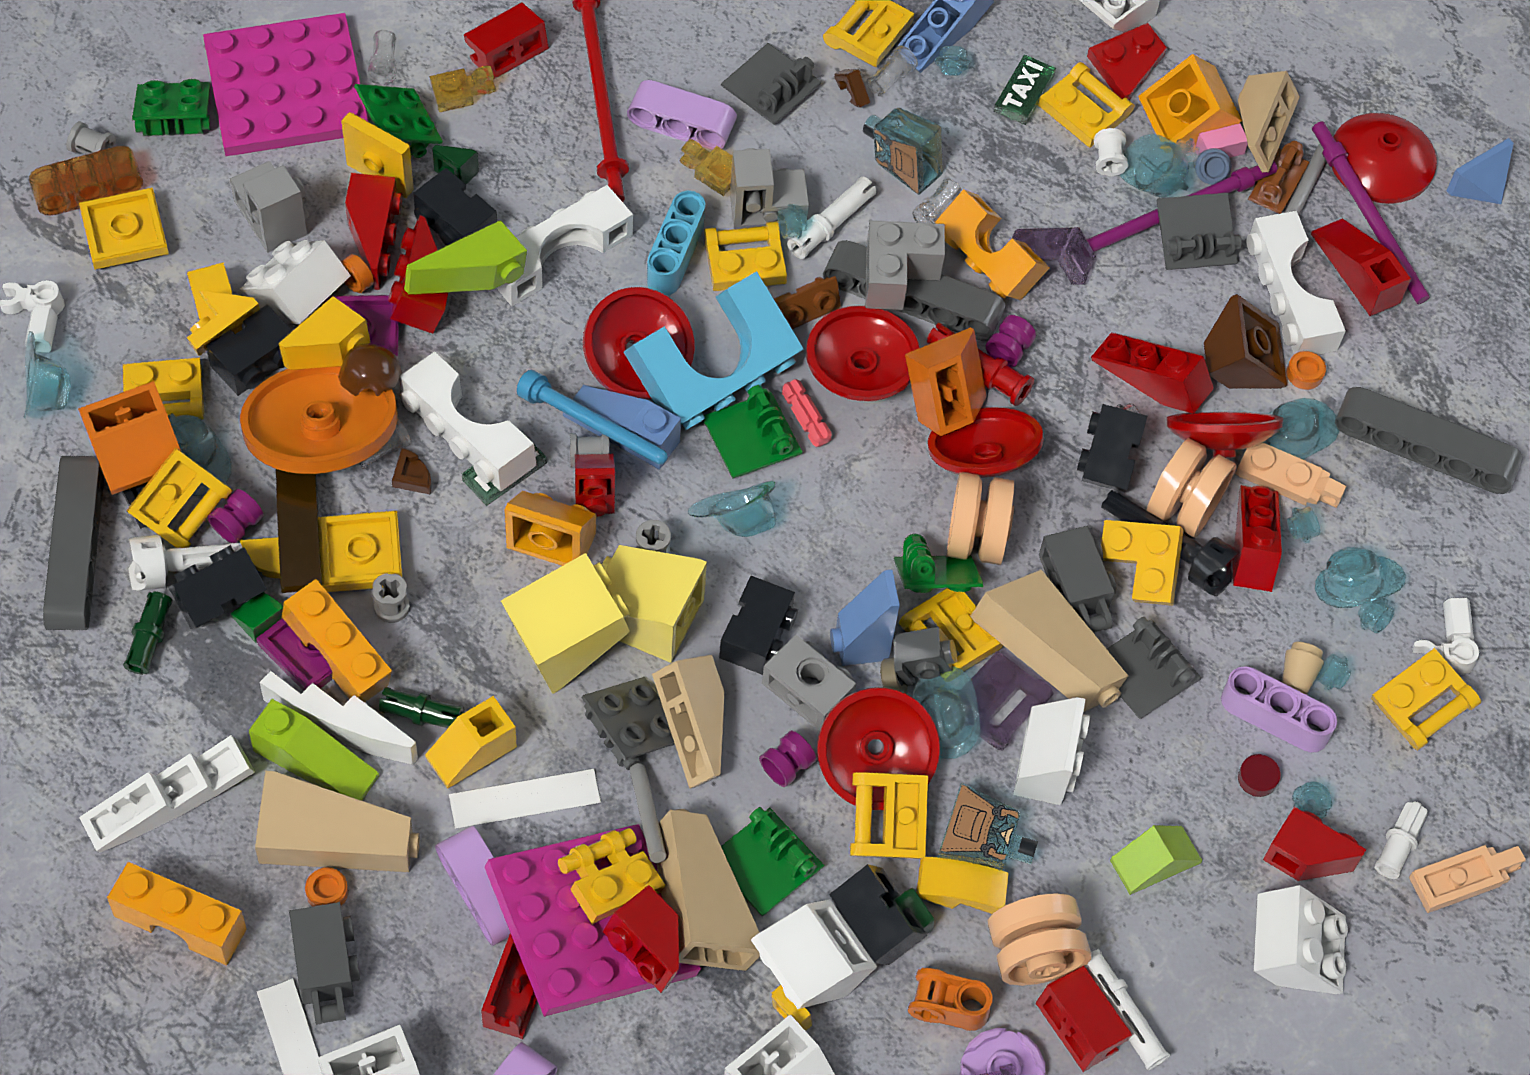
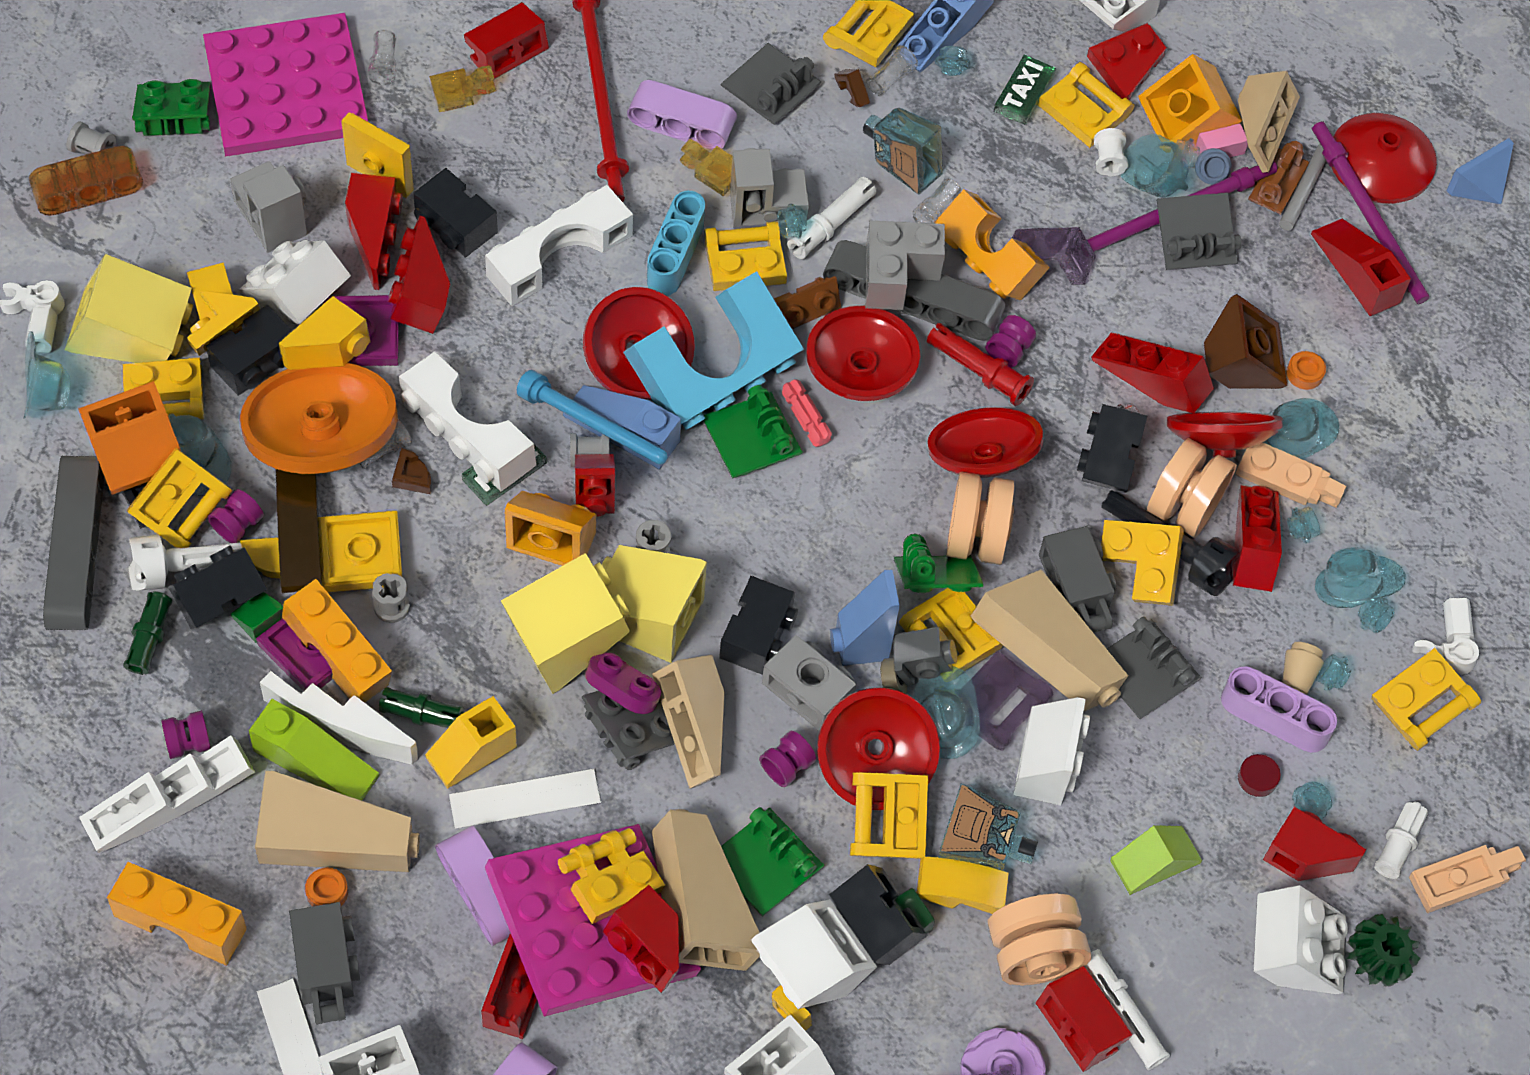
yellow plate [79,187,169,270] -> none
reddish brown hair [338,343,402,396] -> none
orange tile [340,254,374,293] -> none
green hinge [354,84,443,158] -> none
lime slope [404,220,527,294] -> none
dark green slope [432,145,479,184] -> none
light grey bar [630,763,666,863] -> none
clear light blue piece [688,481,777,537] -> none
orange slope [905,327,987,436] -> none
orange piece [907,968,992,1031] -> none
white arch [1246,211,1346,355] -> none
dark grey beam [1335,387,1523,494] -> none
none -> light yellow slope [64,254,193,363]
none -> magenta wheel [161,710,211,759]
none -> magenta plate [585,653,661,714]
none -> dark green gear [1347,914,1421,987]

